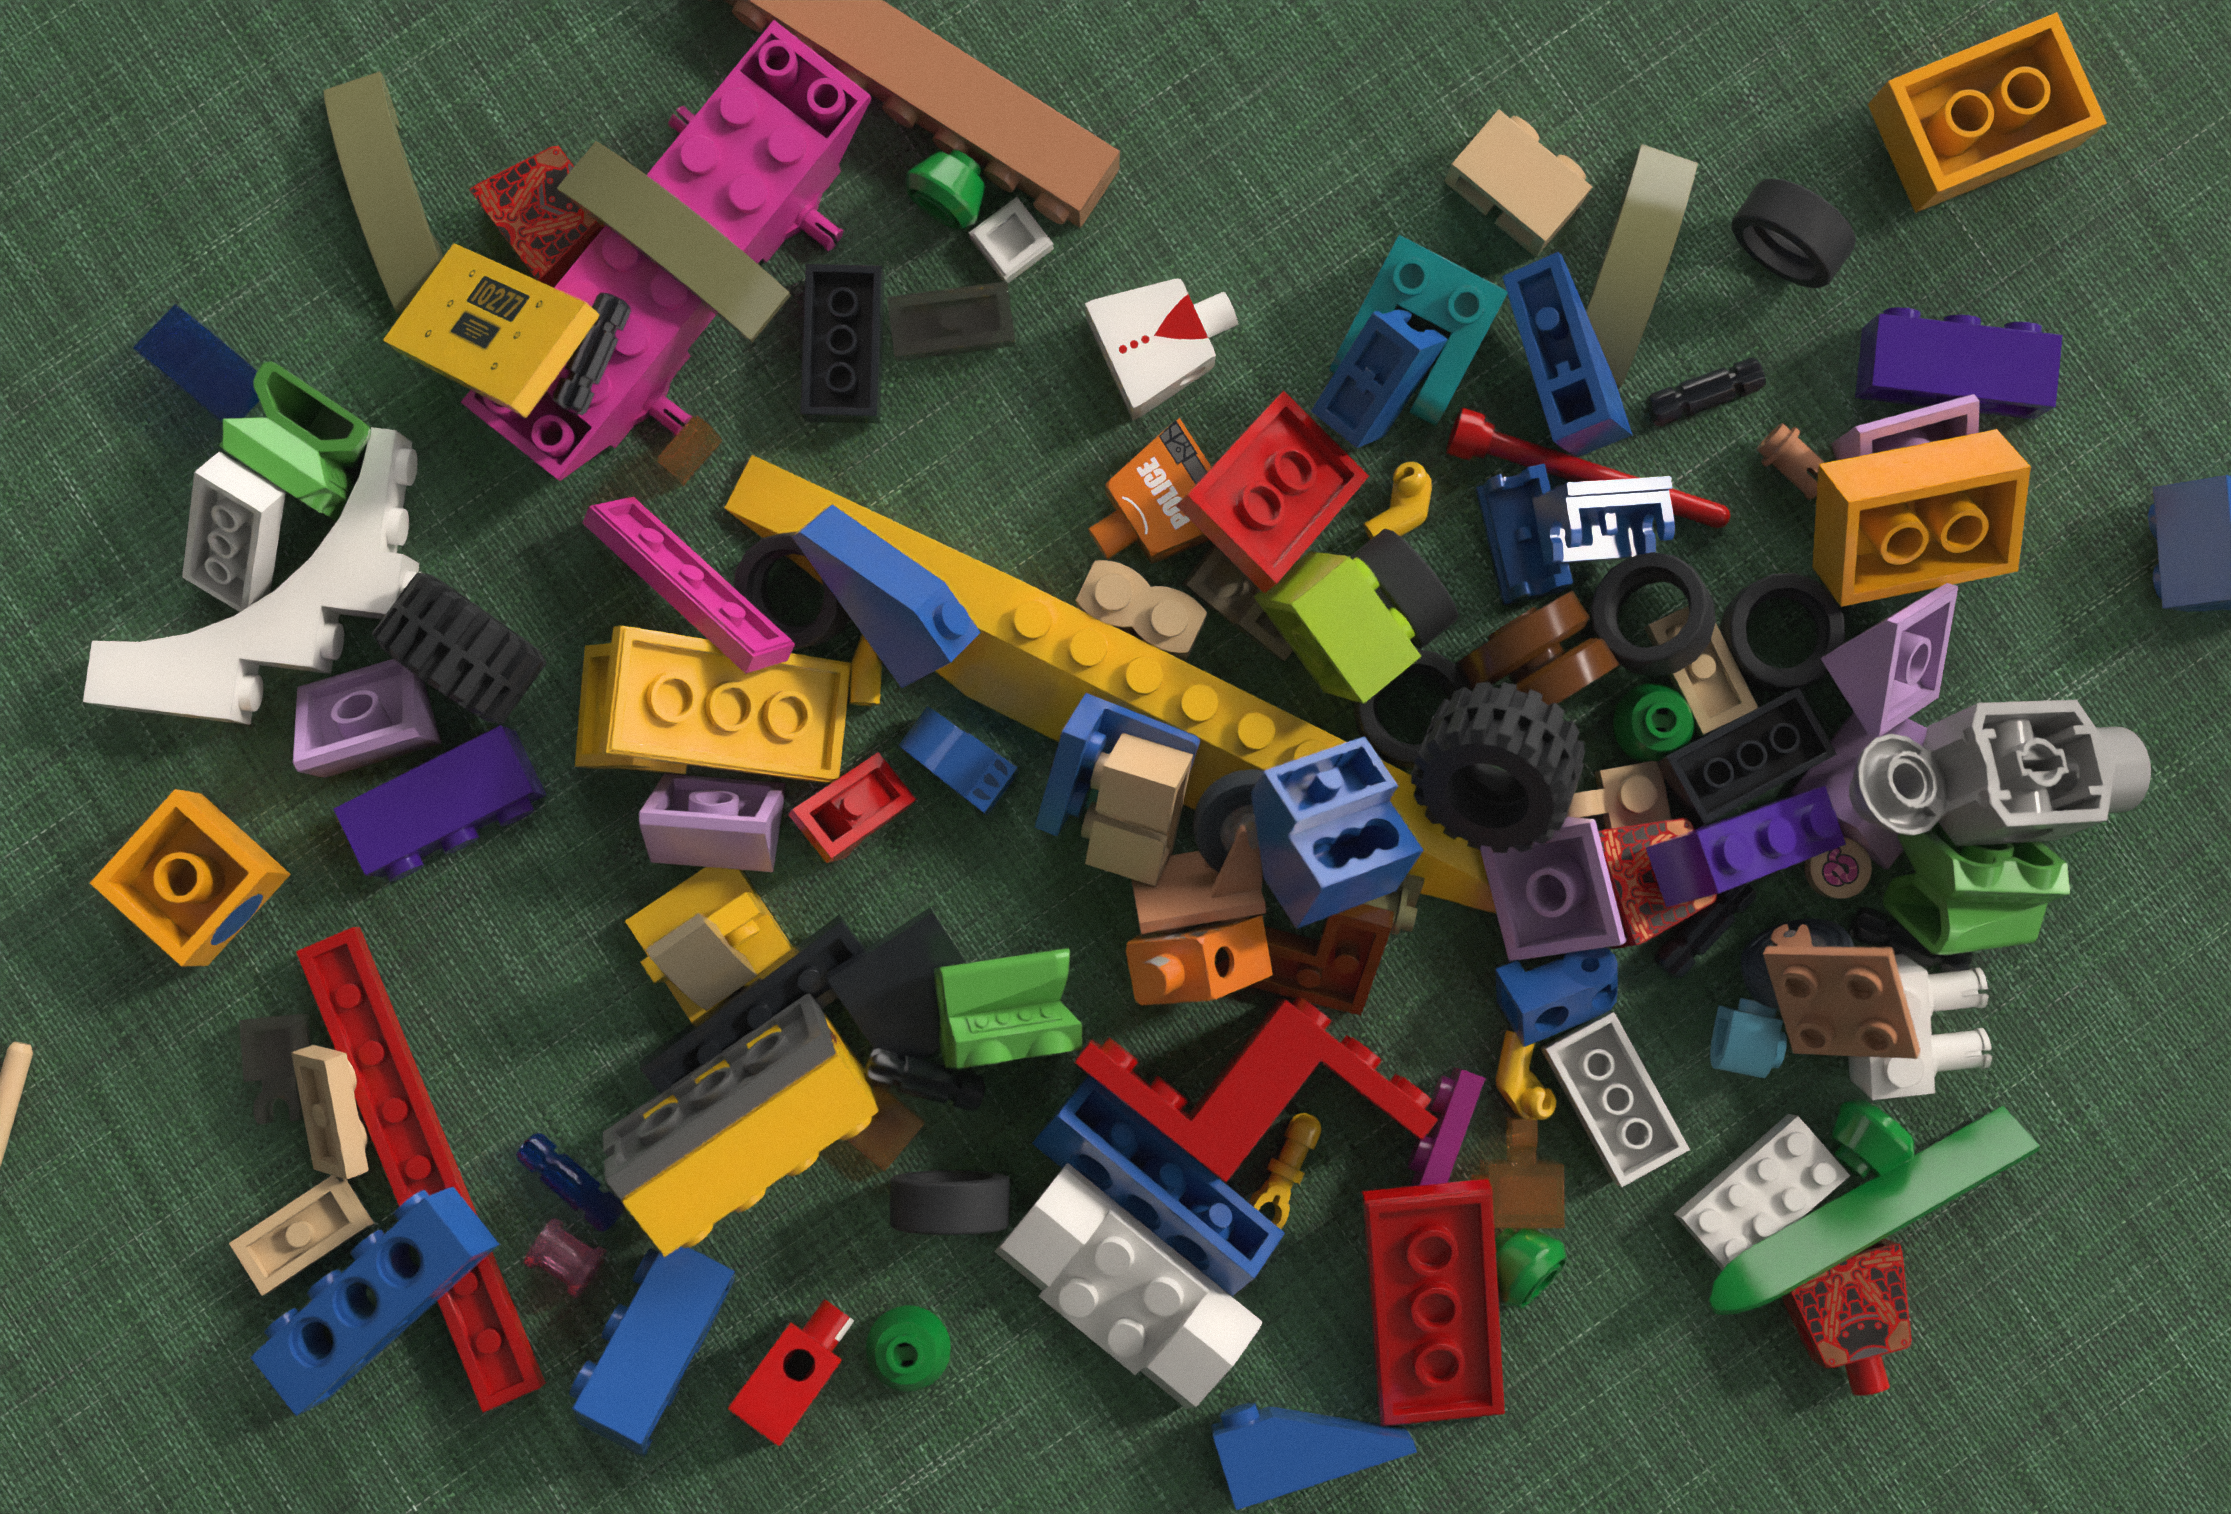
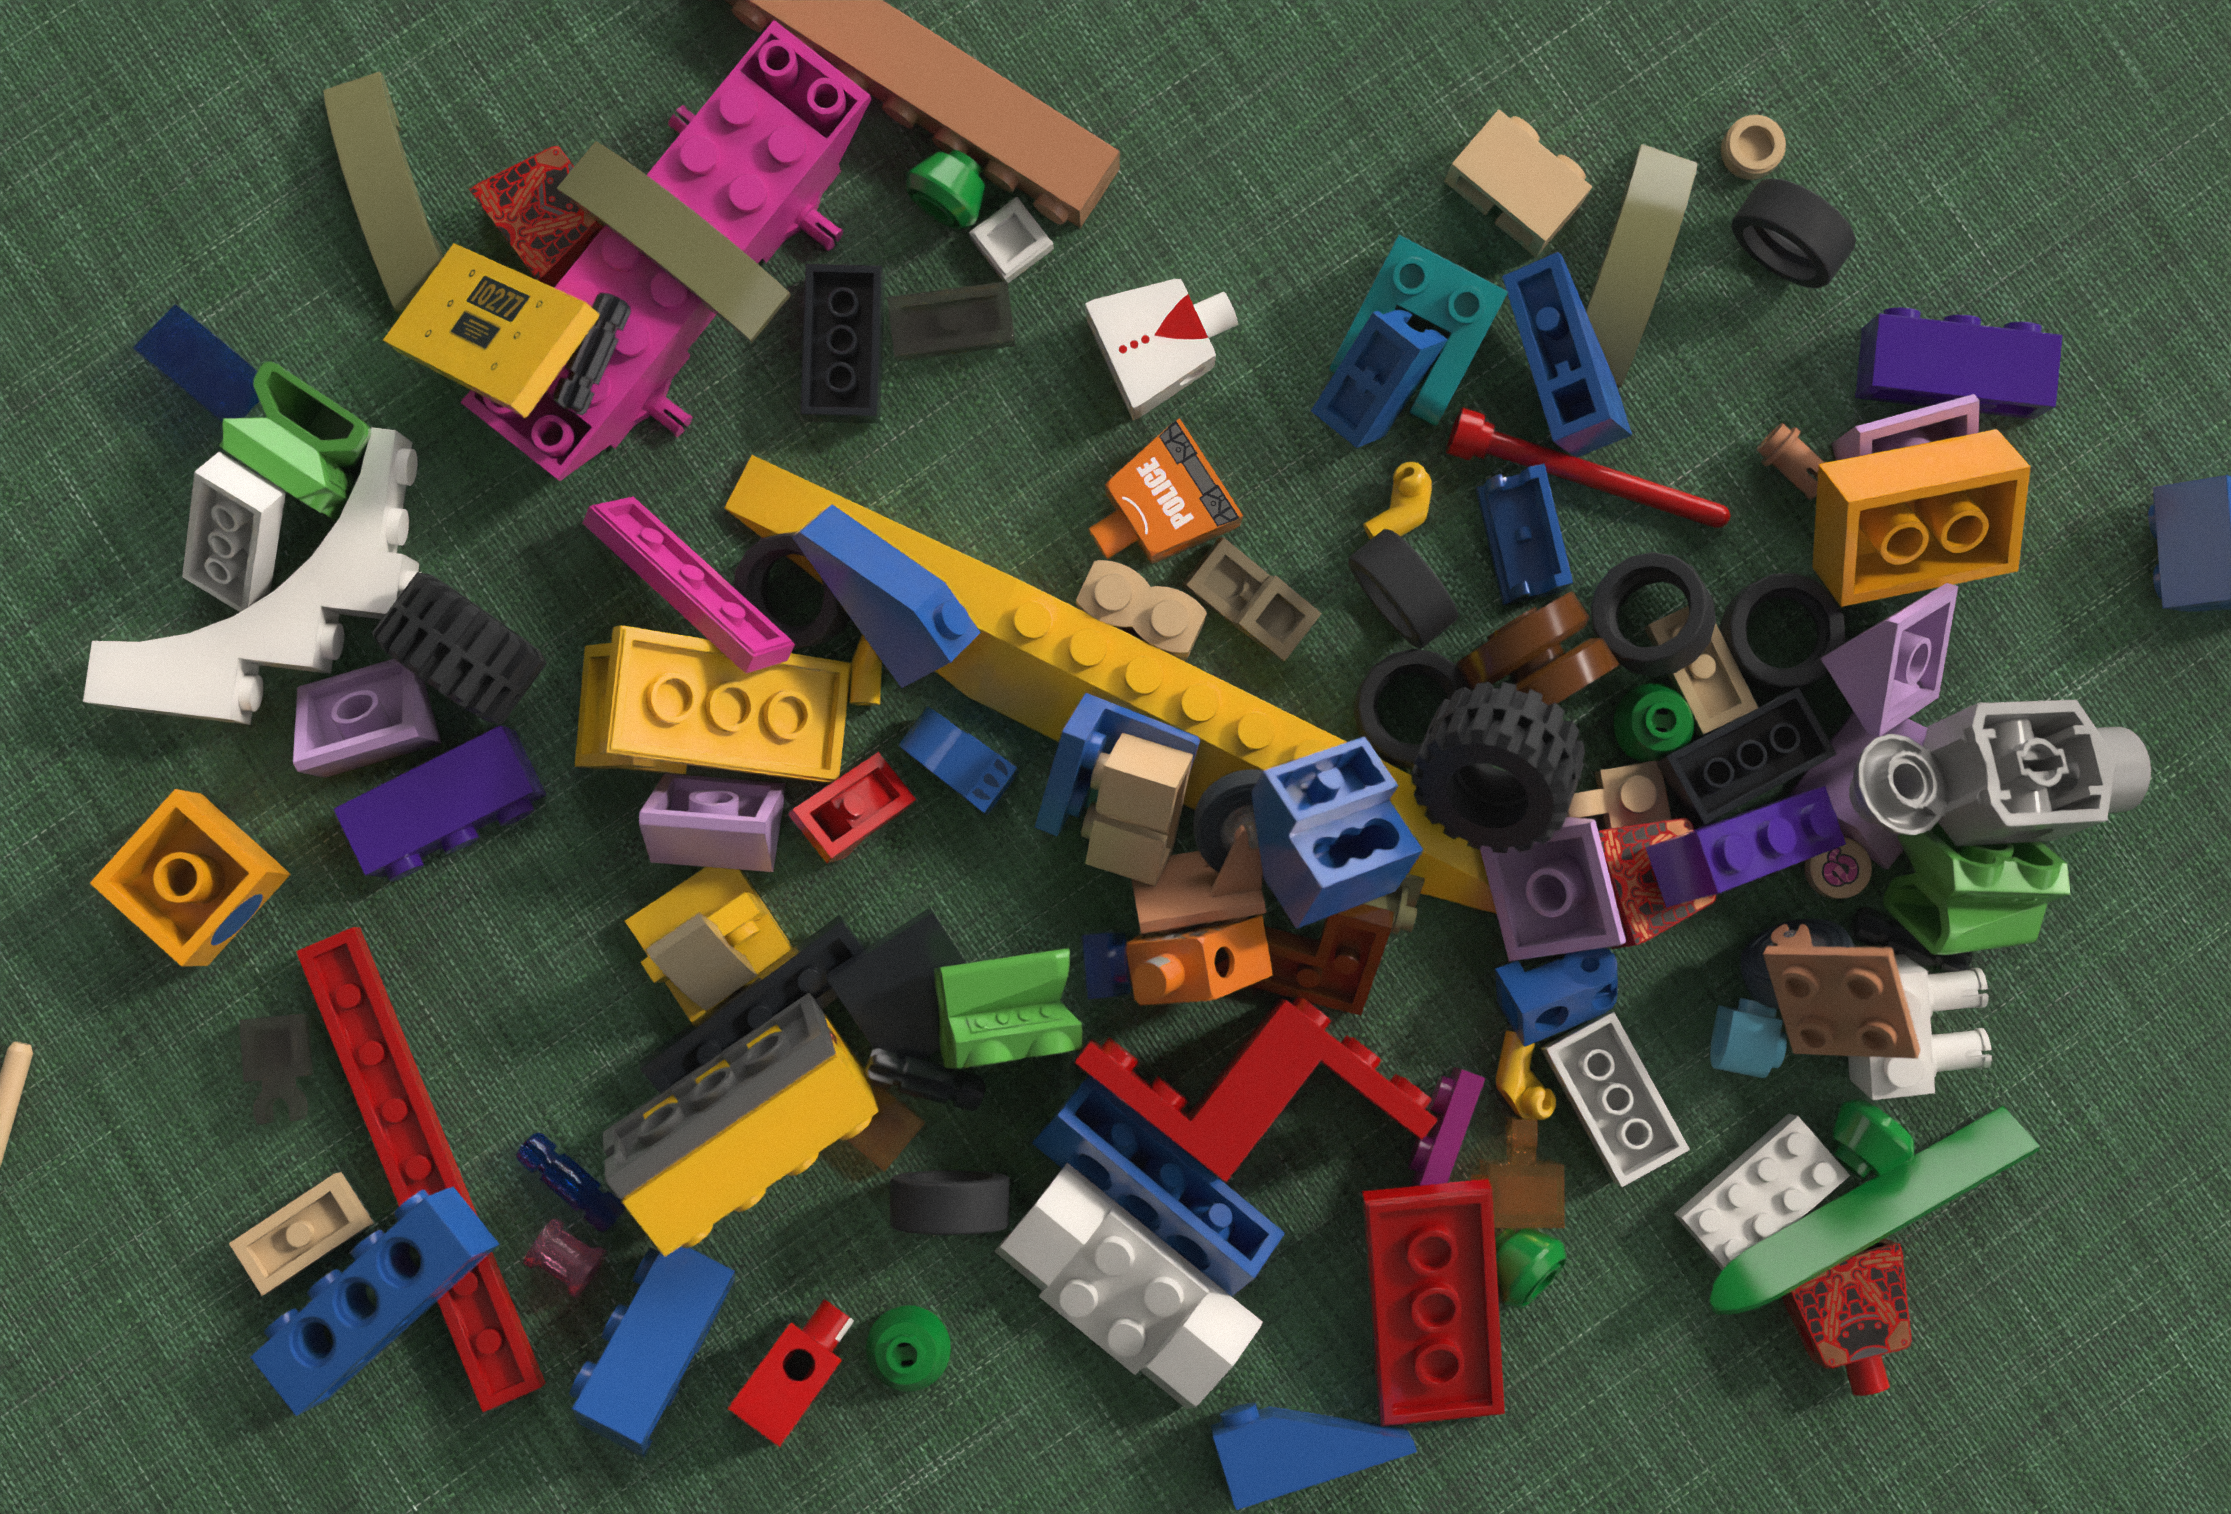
tan plate [291,1045,369,1180] -> none
clear orange tile [657,415,723,486] -> none
red plate [1176,390,1369,594] -> none
yellow piece [1248,1113,1321,1229] -> none
lime brick [1254,551,1421,704] -> none
blue hinge [1533,476,1675,565] -> none
black axle [1646,357,1766,426] -> none
black axle [1654,883,1757,978] -> none
light orange brick [1867,12,2107,213] -> none
none -> clear blue plate [1082,932,1131,999]
none -> tan tile [1721,115,1786,180]

